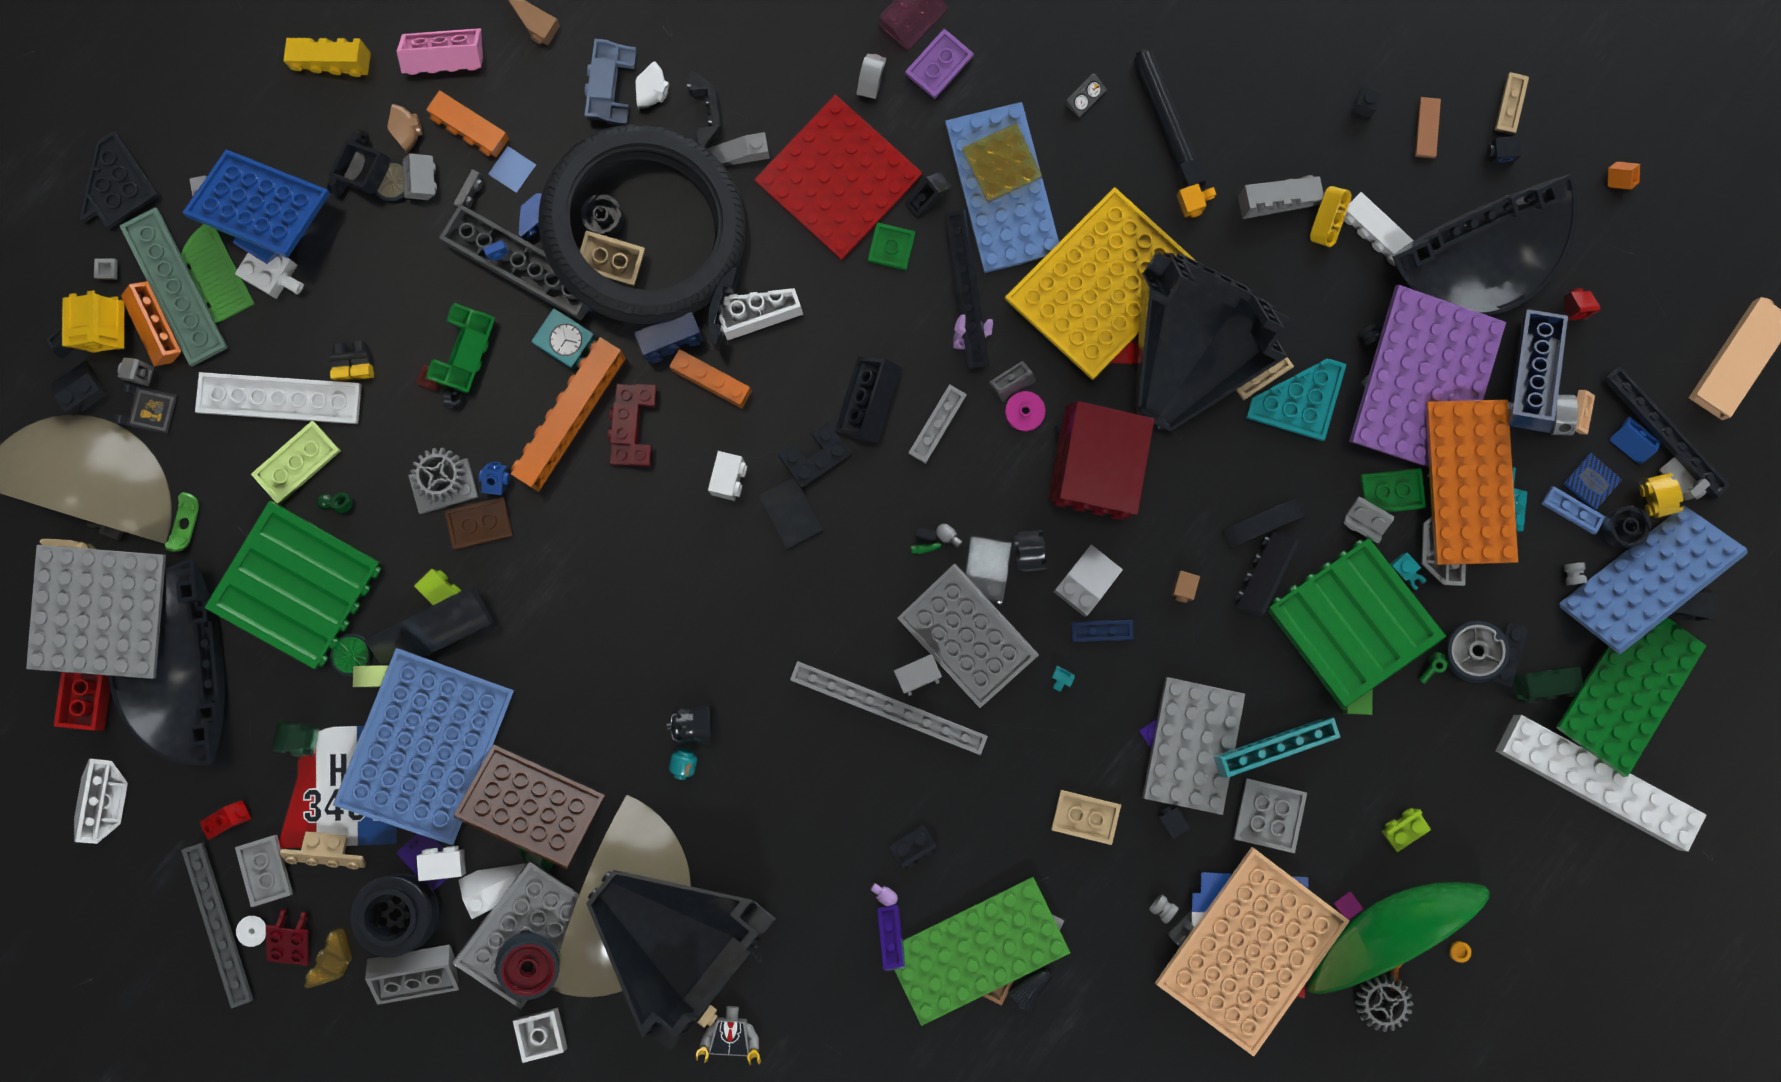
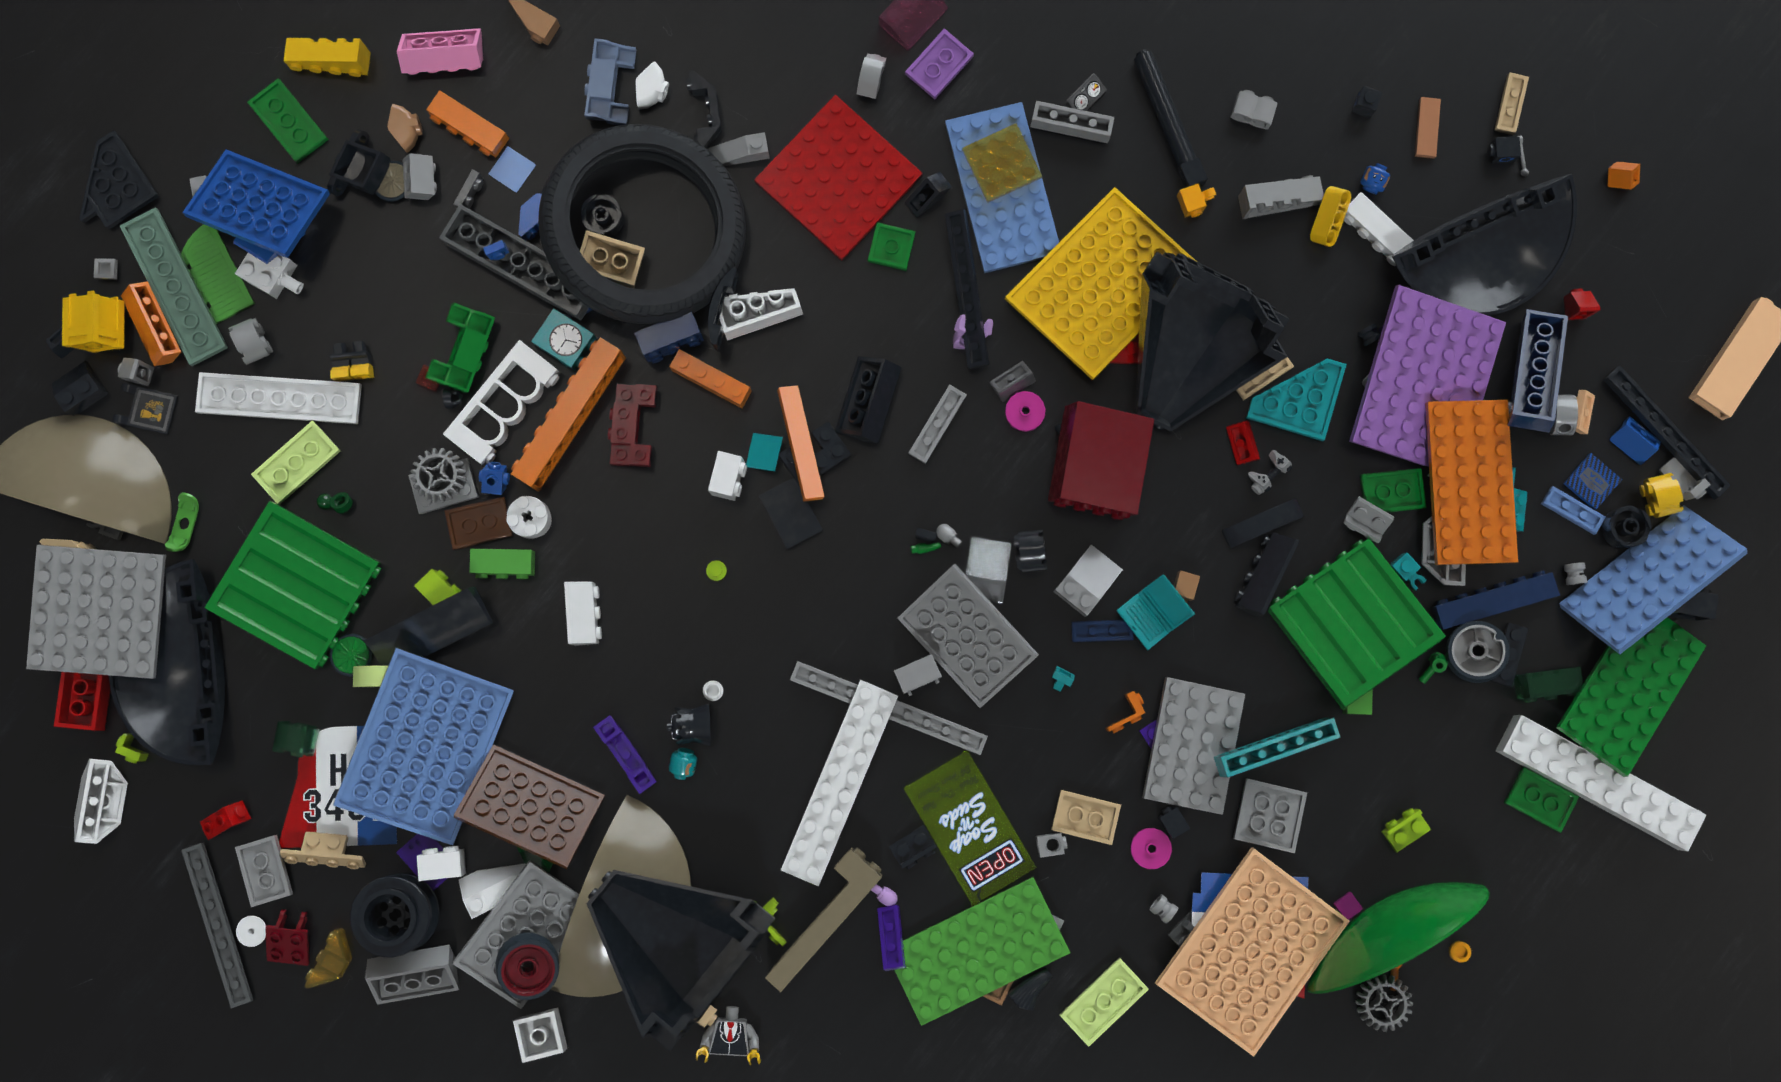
none -> lime bracket [115,733,149,764]
none -> light grey brick [228,318,273,365]
none -> green tile [247,78,329,164]
none -> white fence [443,340,560,467]
none -> bright green brick [469,549,535,579]
none -> white brick [506,496,552,539]
none -> white slope [564,582,602,646]
none -> dark purple slope [593,715,657,794]
none -> white plate [703,681,723,701]
none -> lime plate [706,560,727,581]
none -> teal sticker [746,433,783,471]
none -> lime bracket [763,897,787,946]
none -> dark tan brick [765,847,882,992]
none -> orange tile [777,385,825,501]
none -> white plate [781,680,898,886]
none -> clear neon green piece [904,751,1037,906]
none -> light grey brick [1030,101,1114,143]
none -> light grey brick [1035,832,1067,858]
none -> yellowish green plate [1059,957,1149,1047]
none -> orange bracket [1105,691,1145,733]
none -> teal piece [1116,574,1195,650]
none -> dark pink plate [1130,828,1172,869]
none -> red slope [1226,421,1260,465]
none -> light grey brick [1230,90,1278,129]
none -> light grey piece [1248,450,1292,495]
none -> blue head [1360,163,1390,195]
none -> dark blue brick [1430,570,1560,630]
none -> green tile [1504,767,1579,833]
none -> light grey hinge [1517,136,1529,177]

